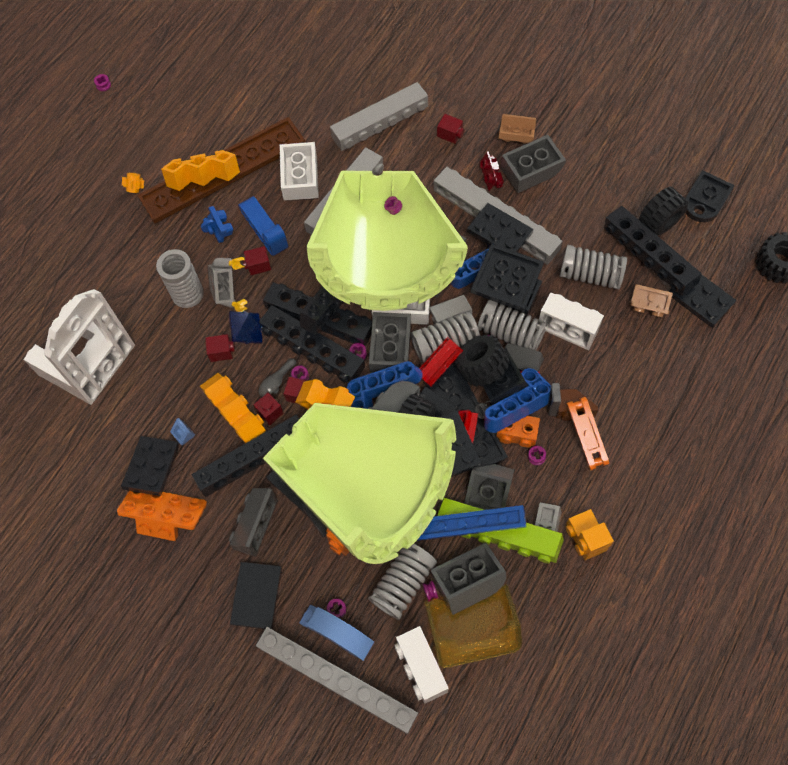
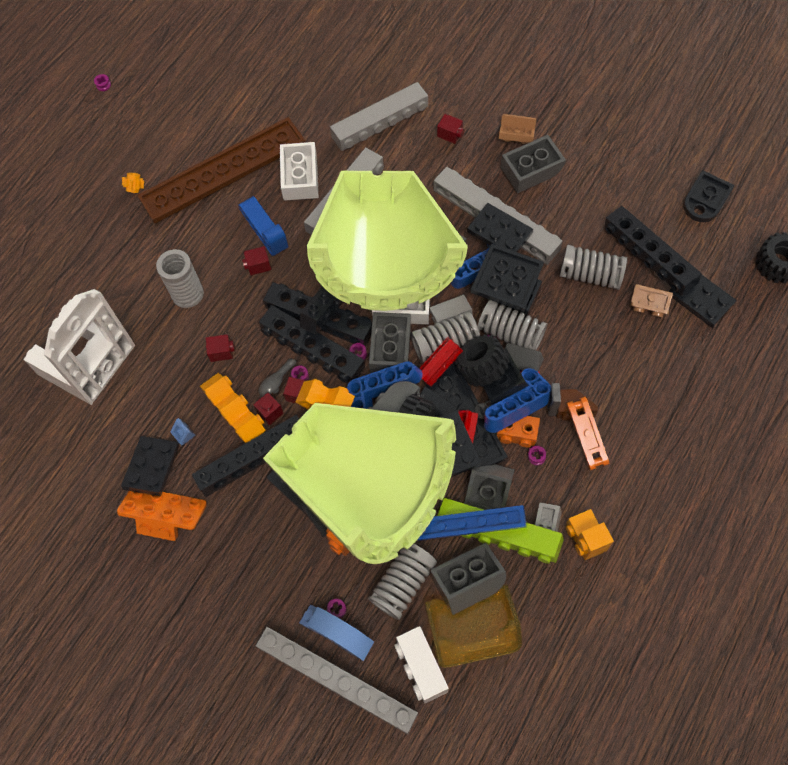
light orange brick [161,150,240,191] -> none
blue hips [201,206,233,243] -> none
light grey torso [208,257,248,313] -> none
clear blue piece [229,311,263,344] -> none
dark grey slope [229,488,278,557] -> none
black tile [230,562,282,629] -> none
magenta bush [384,196,402,215] -> none
magenta bush [422,581,438,602] -> none
dark red hinge [480,152,504,191] -> none
white brick [538,293,604,350] -> none
black tyre [639,187,689,236] -> none

